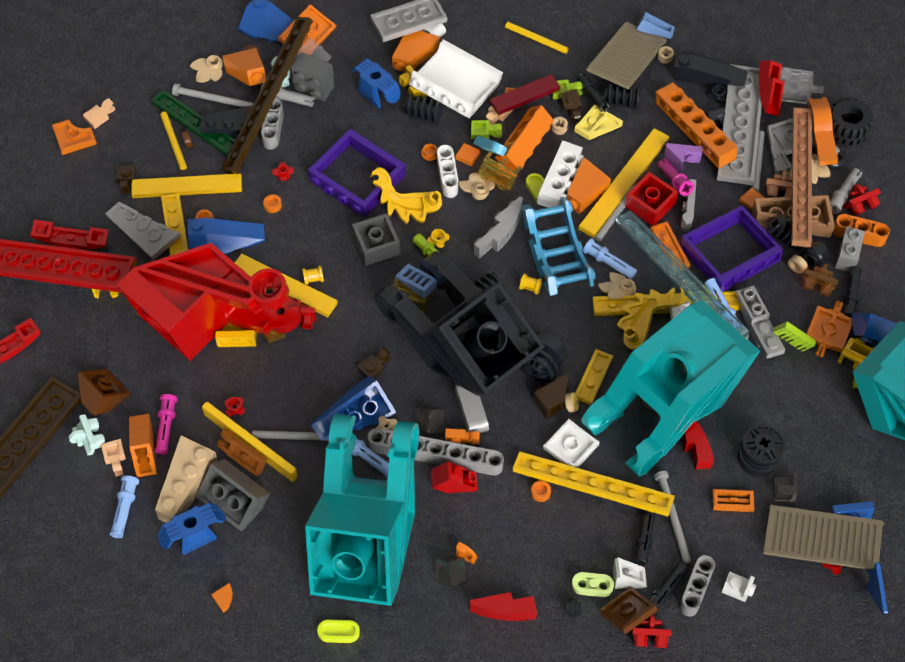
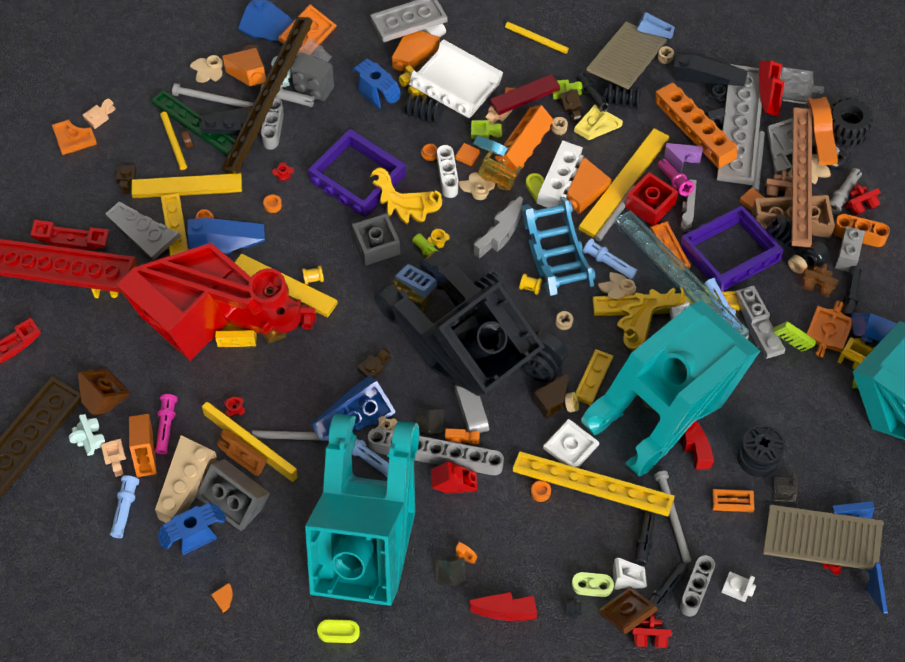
none -> tan bush [555,311,573,330]

